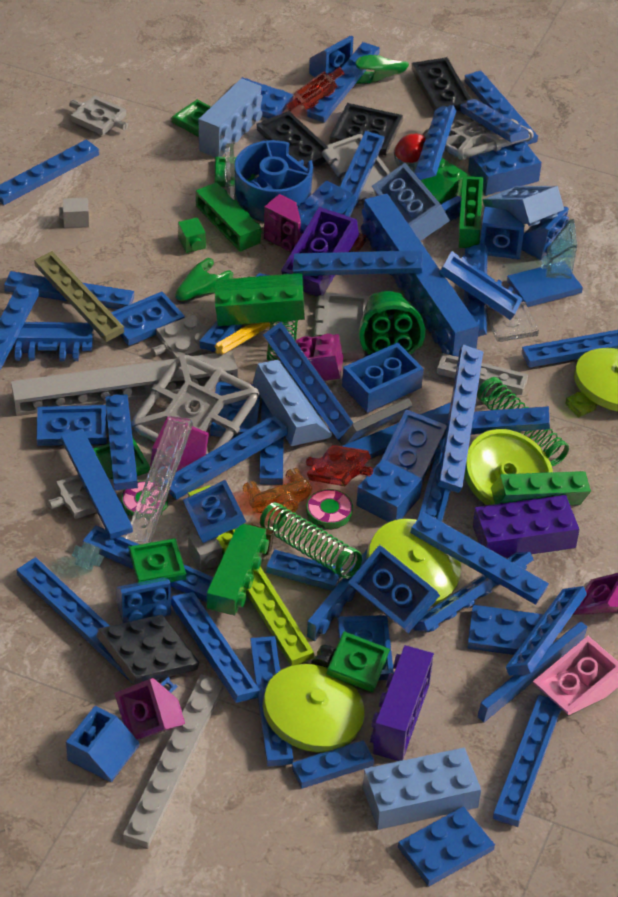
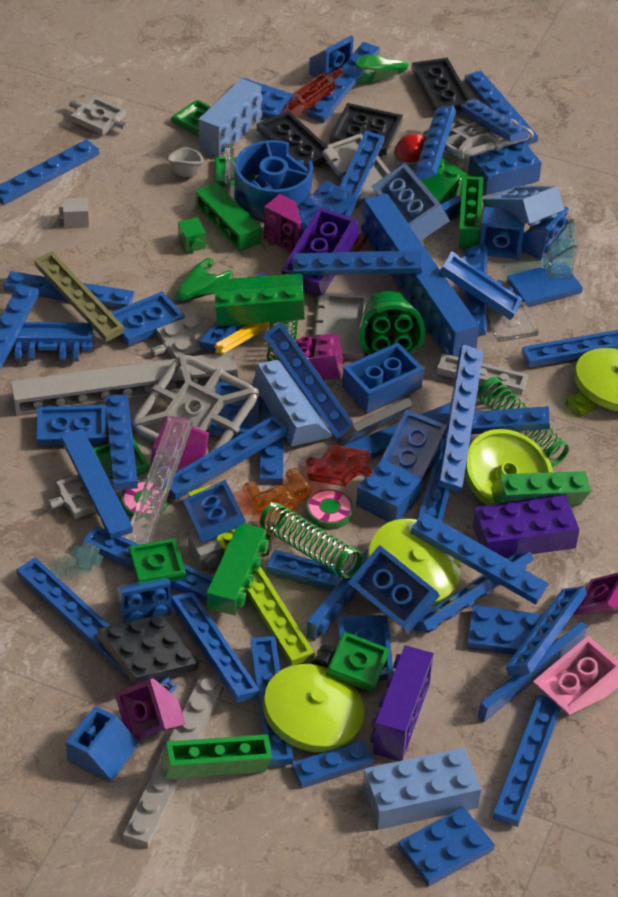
none -> green brick [160,734,273,780]
none -> light grey helmet [168,148,203,177]

